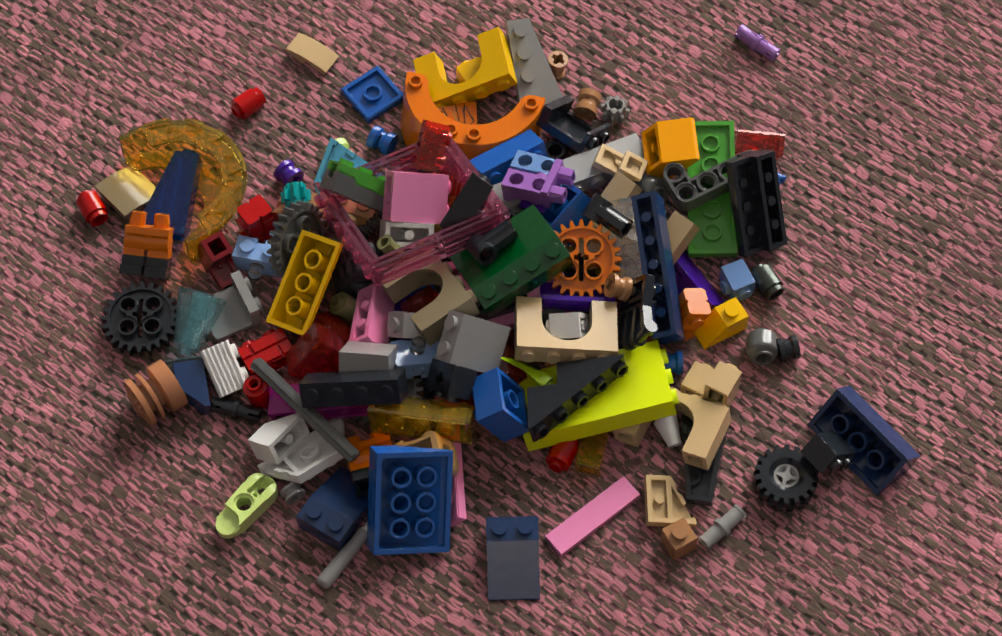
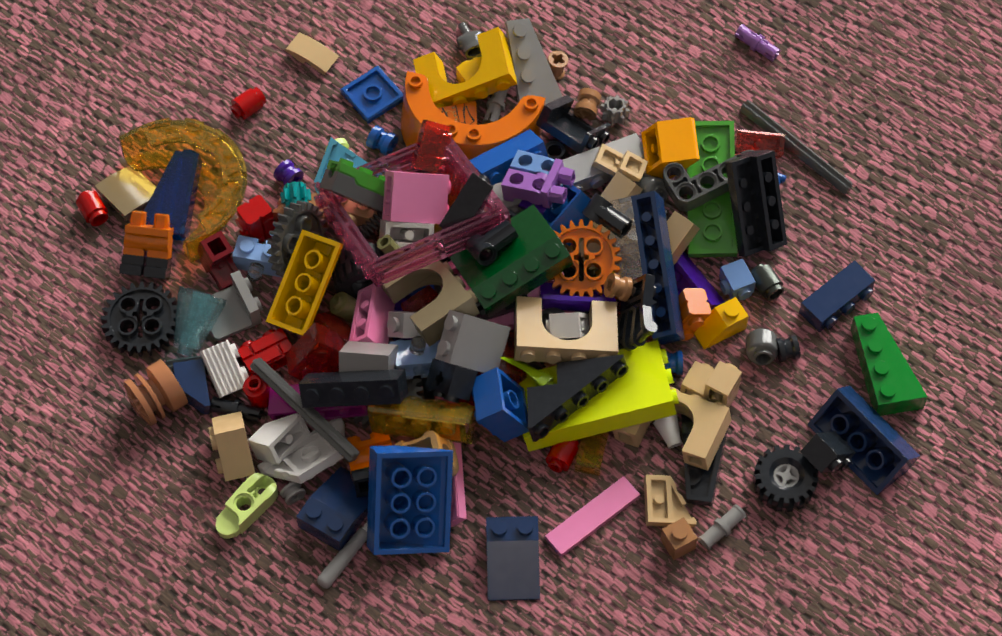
none -> tan brick [208,411,255,482]
none -> dark grey piece [456,22,482,60]
none -> light grey pin [482,89,509,124]
none -> dark grey axle [740,100,853,194]
none -> dark blue brick [799,260,875,332]
none -> green wedge [850,313,928,416]

